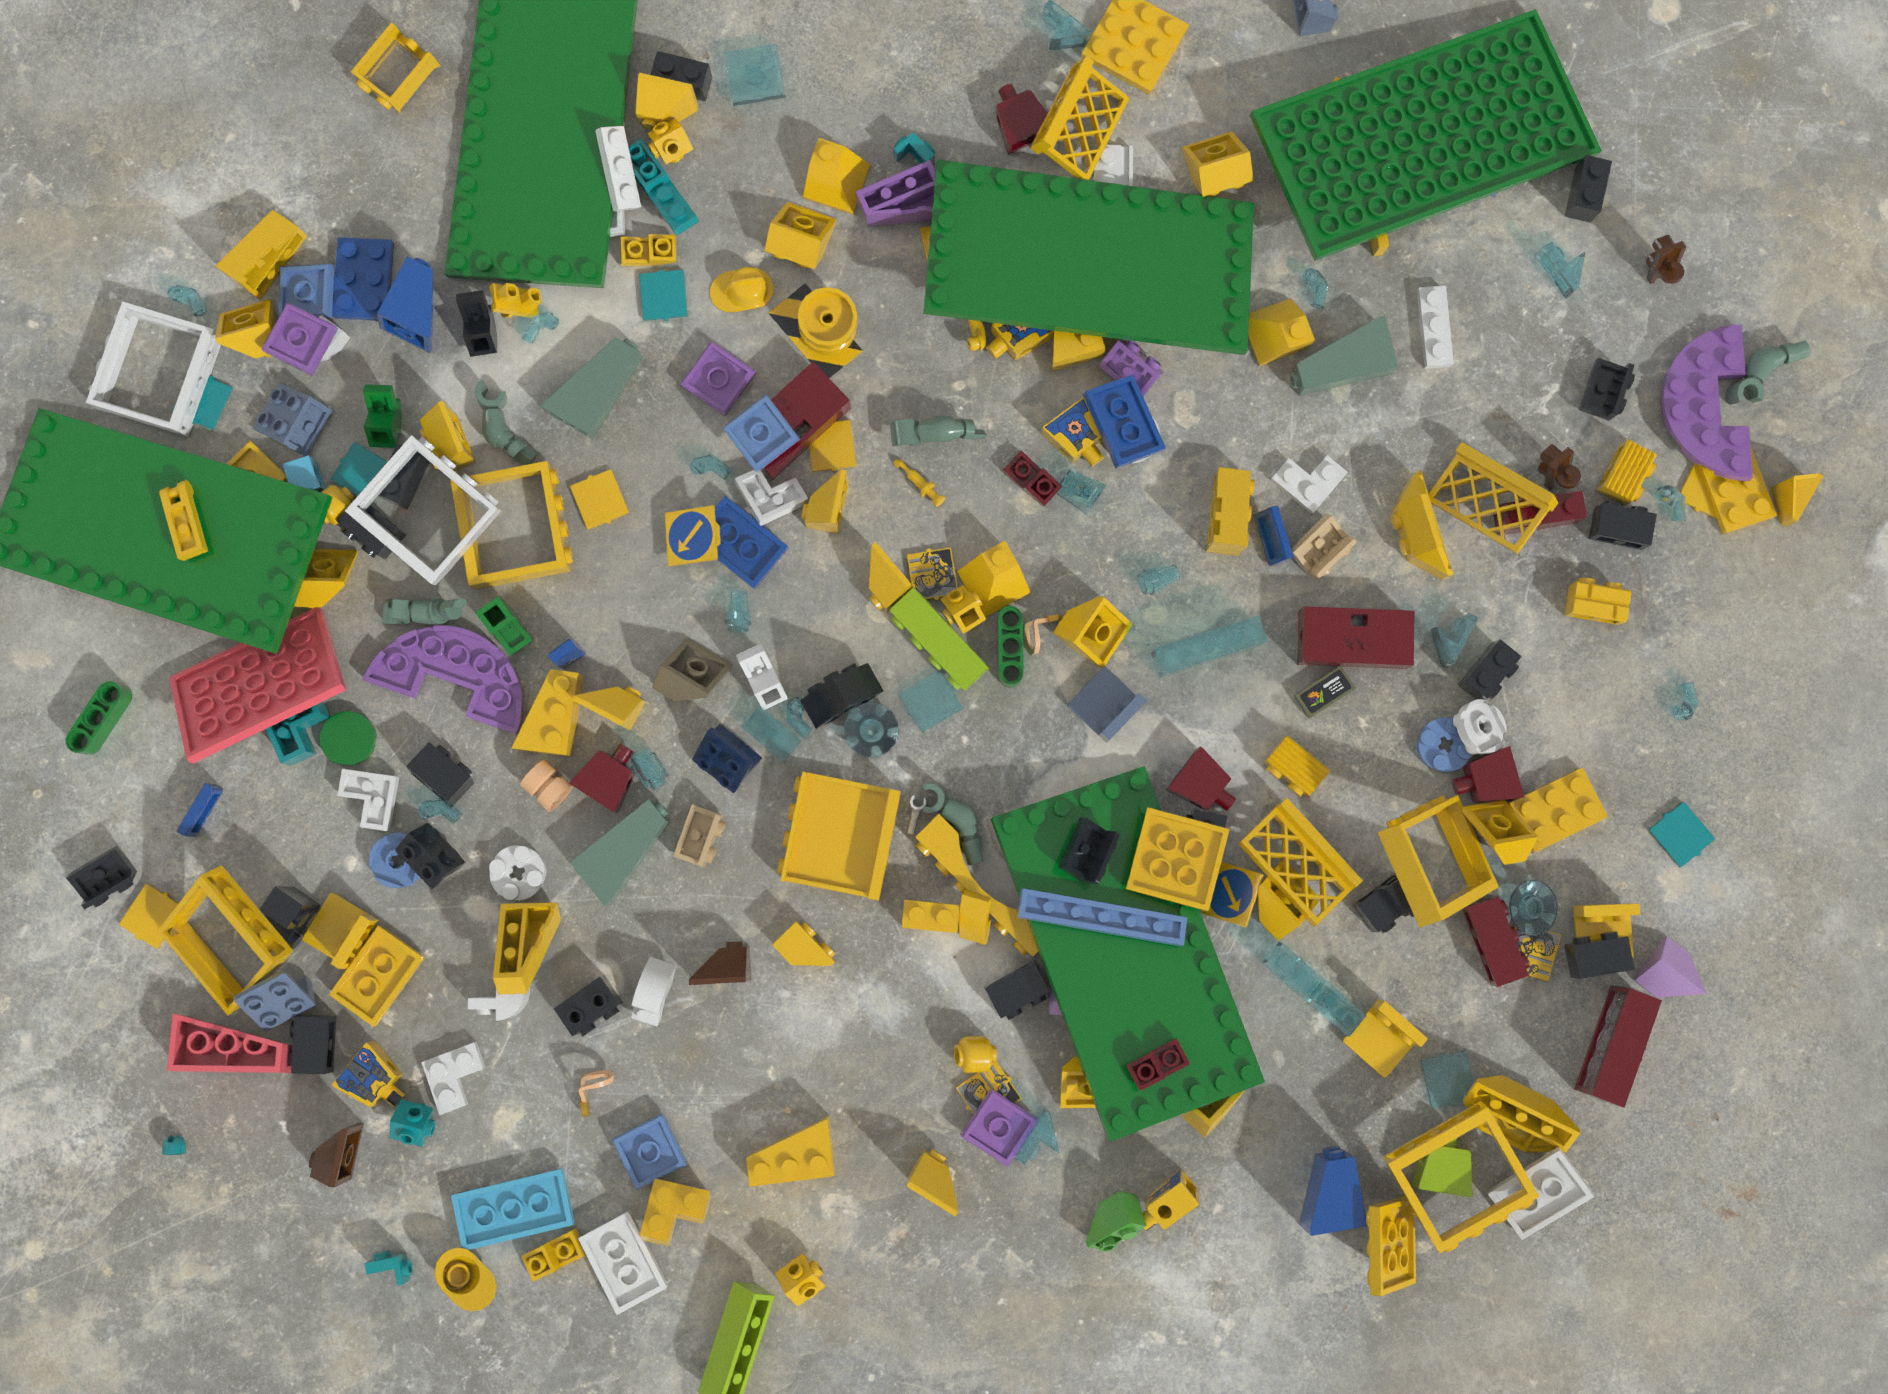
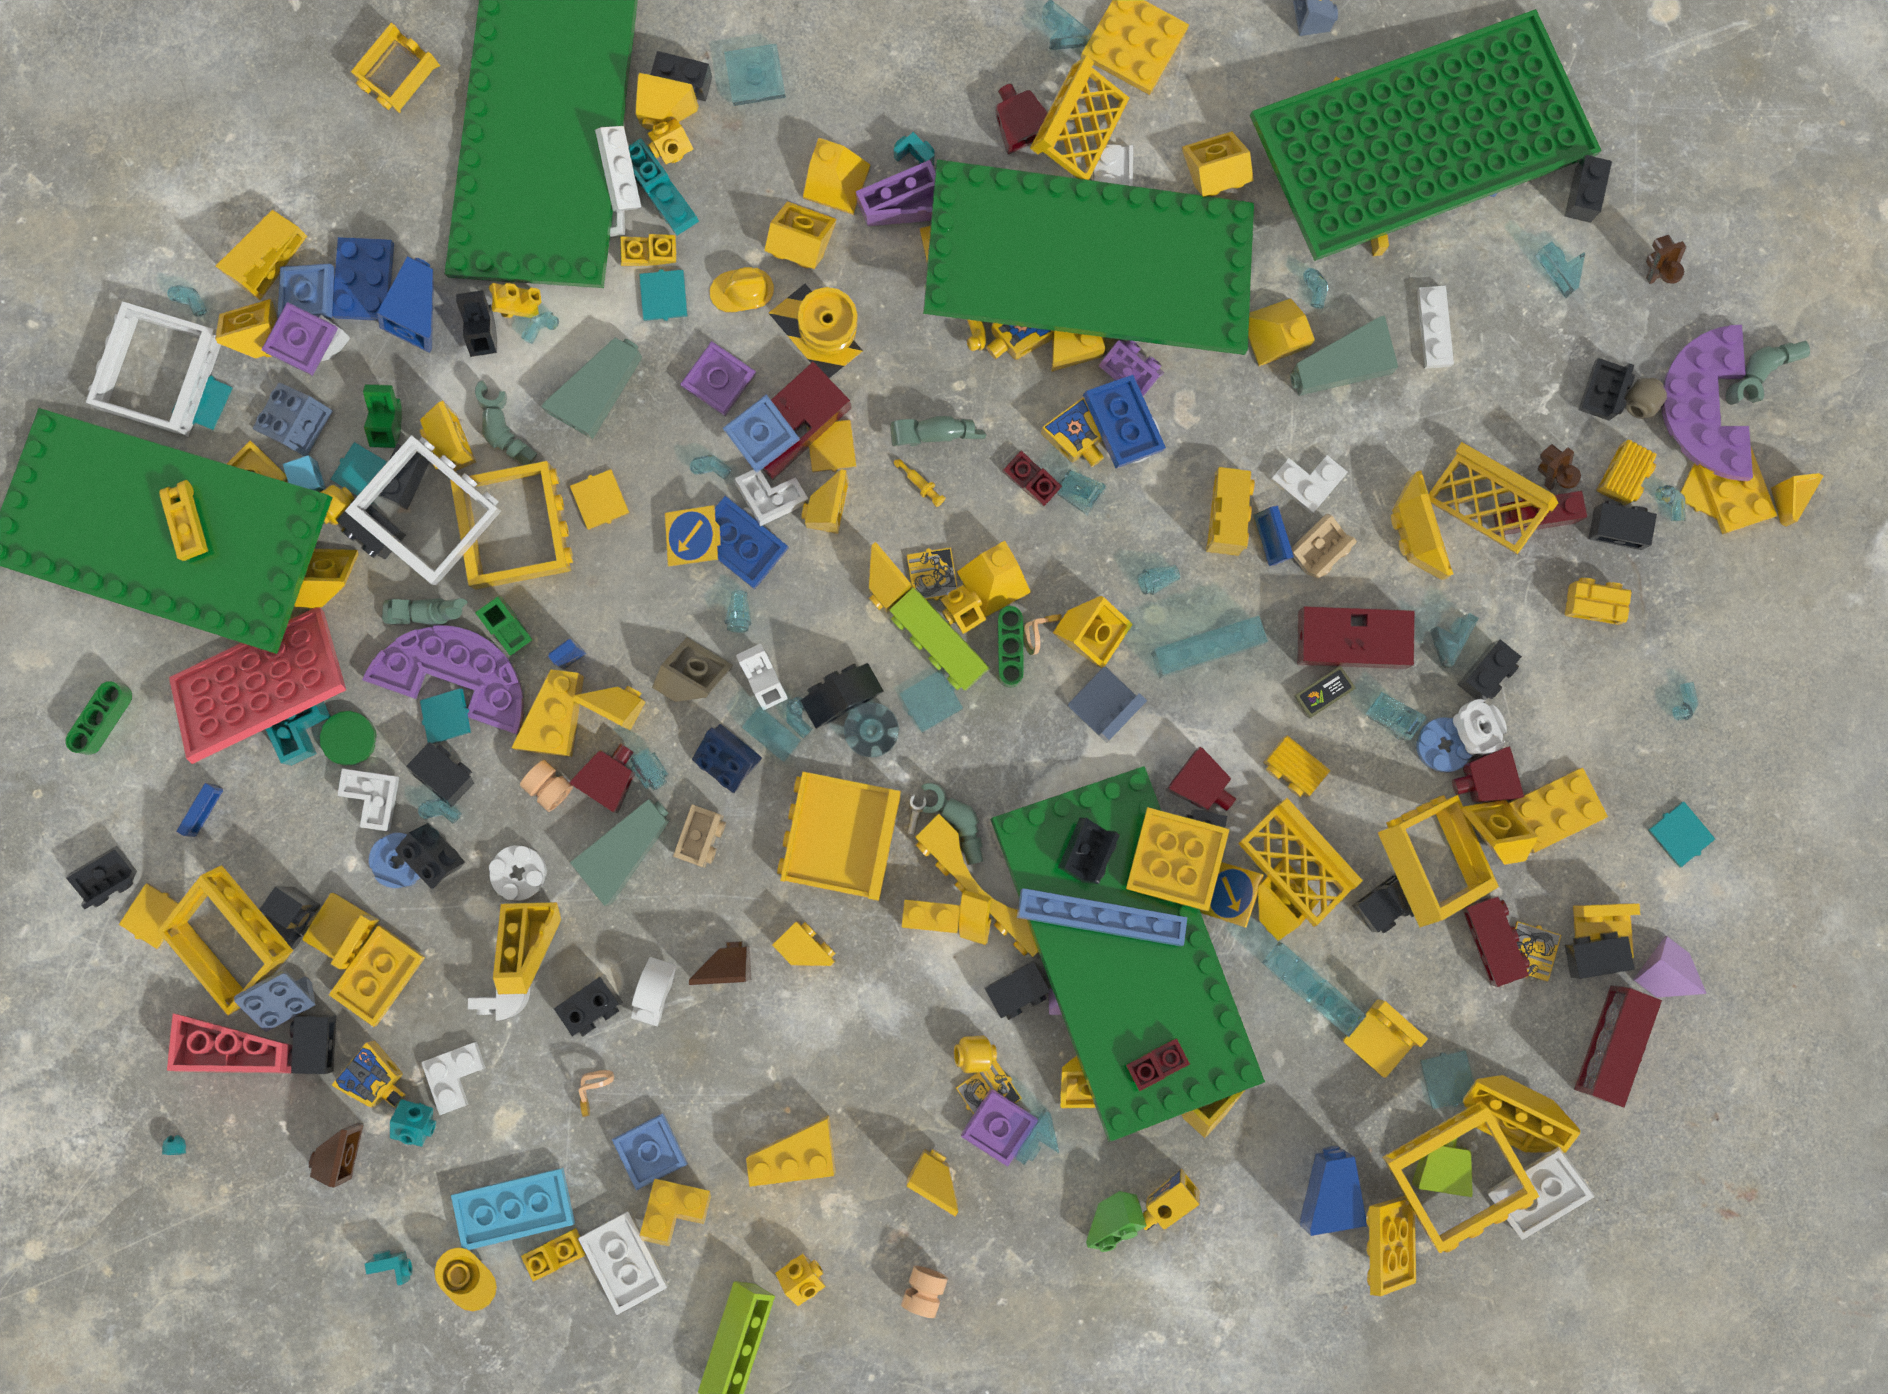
clear light blue dish [1509,880,1558,936] -> none
none -> teal piece [420,688,471,744]
none -> light nougat wheel [901,1265,948,1318]
none -> clear light blue slope [1366,692,1427,740]
none -> dark tan head [1625,378,1667,419]

